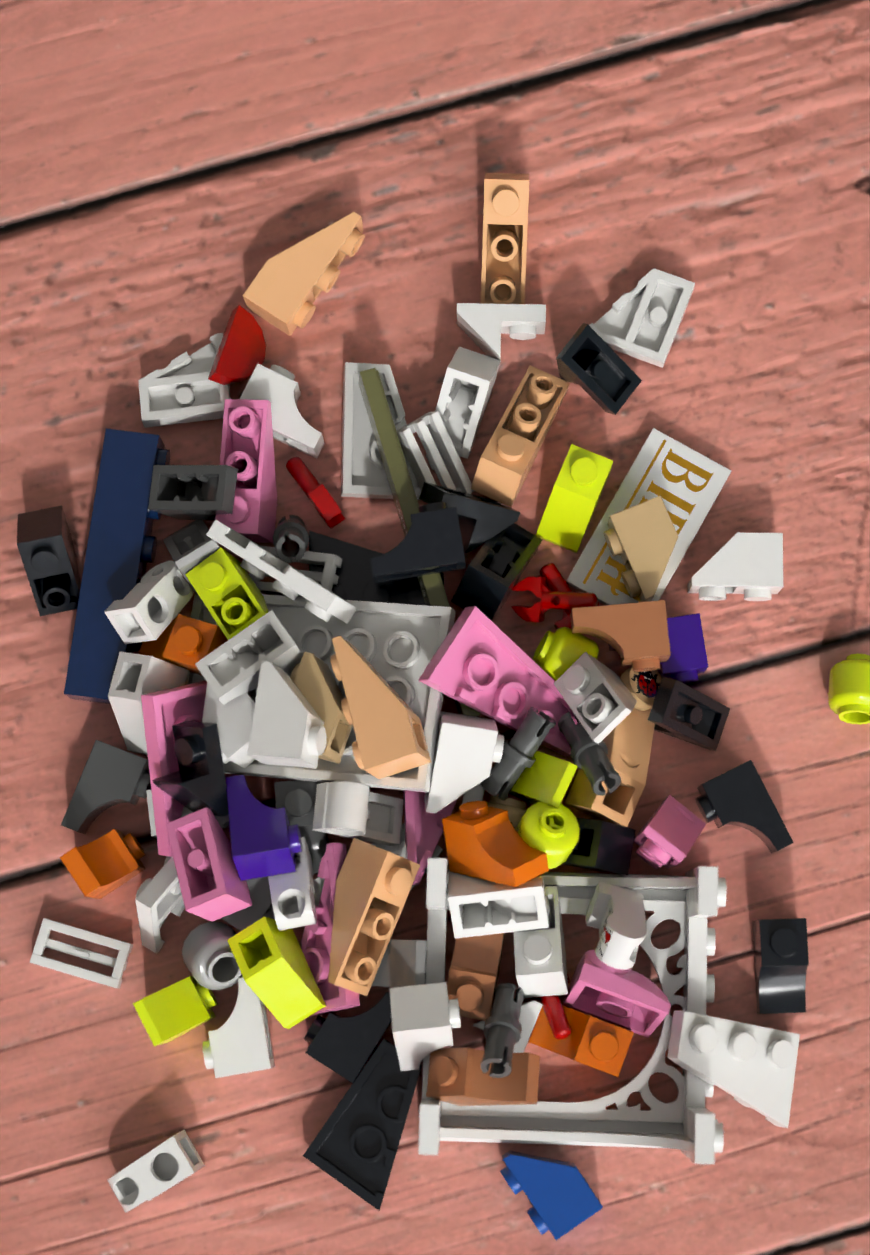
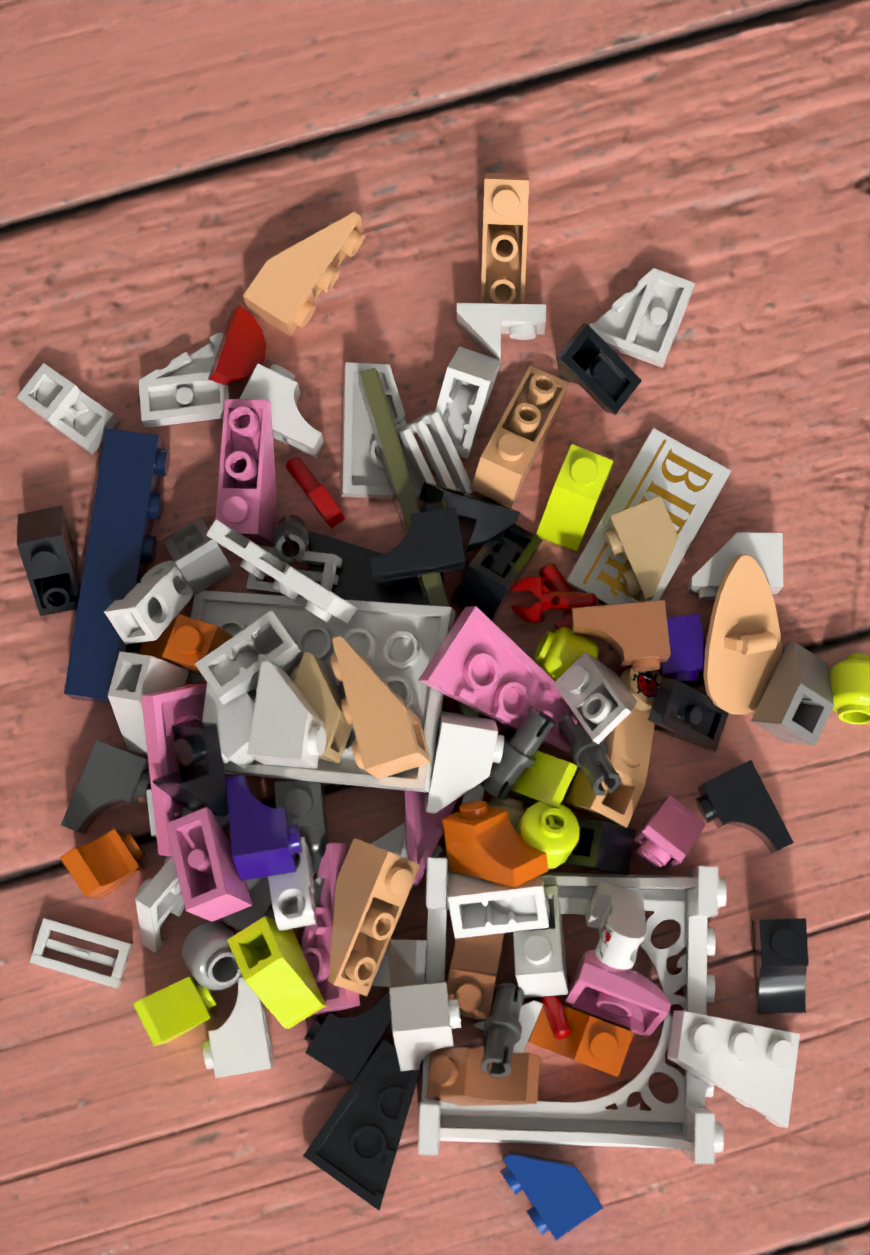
white leg [107,1130,205,1213] -> none
dark grey arch [148,465,238,520] -> none
neon yellow slope [185,547,269,640] -> none
white plate [312,781,404,846] -> none
none -> white slope [16,363,120,455]
none -> light nougat shield [703,554,783,715]
none -> light grey slope [751,641,834,746]

